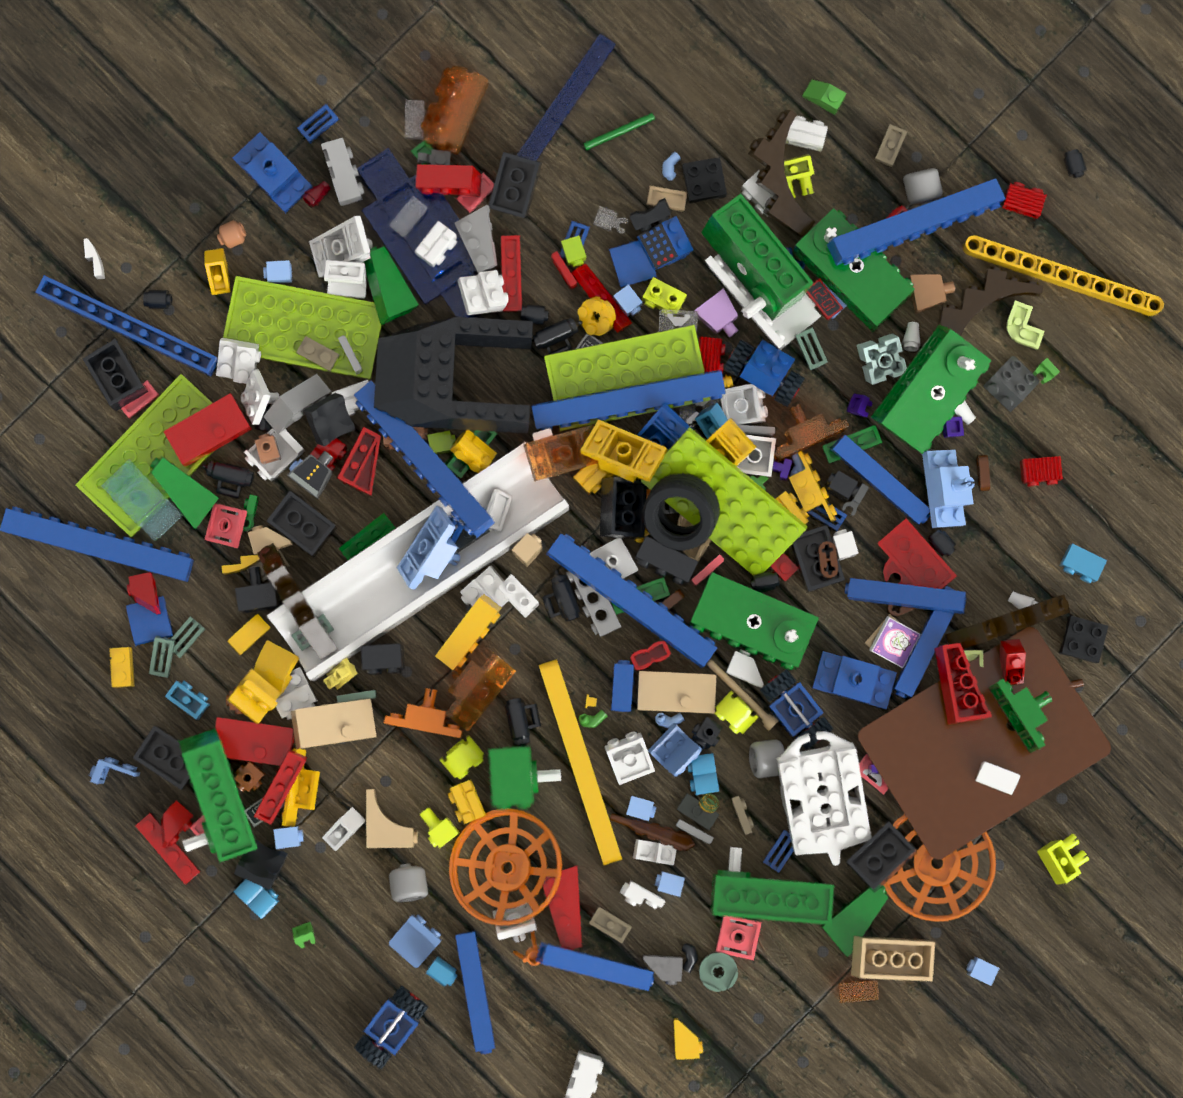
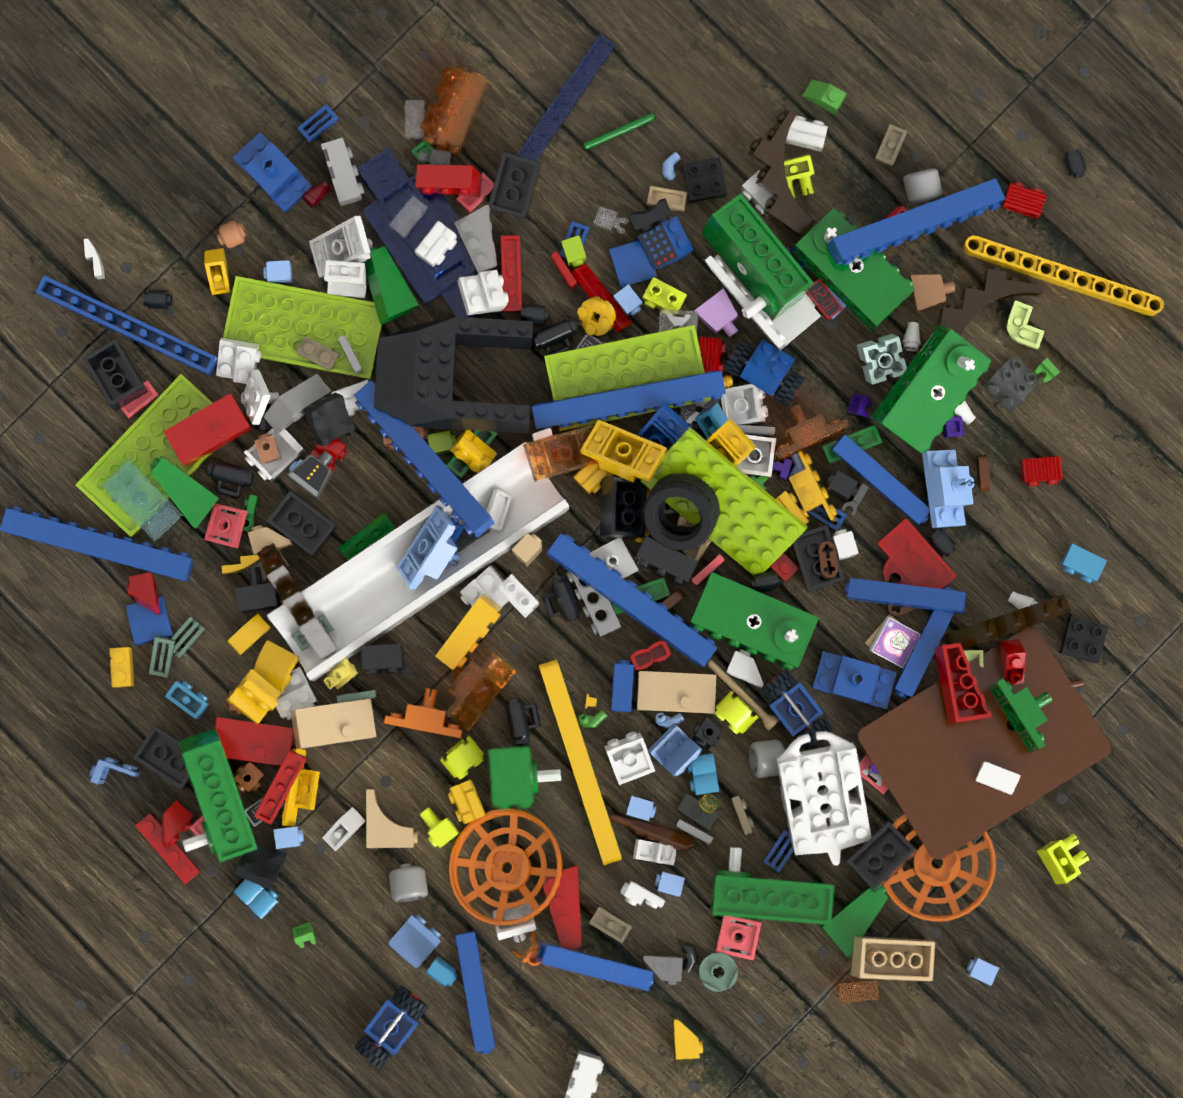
red wedge [336,427,381,496] -> none
sand green tile [794,327,828,370] -> none

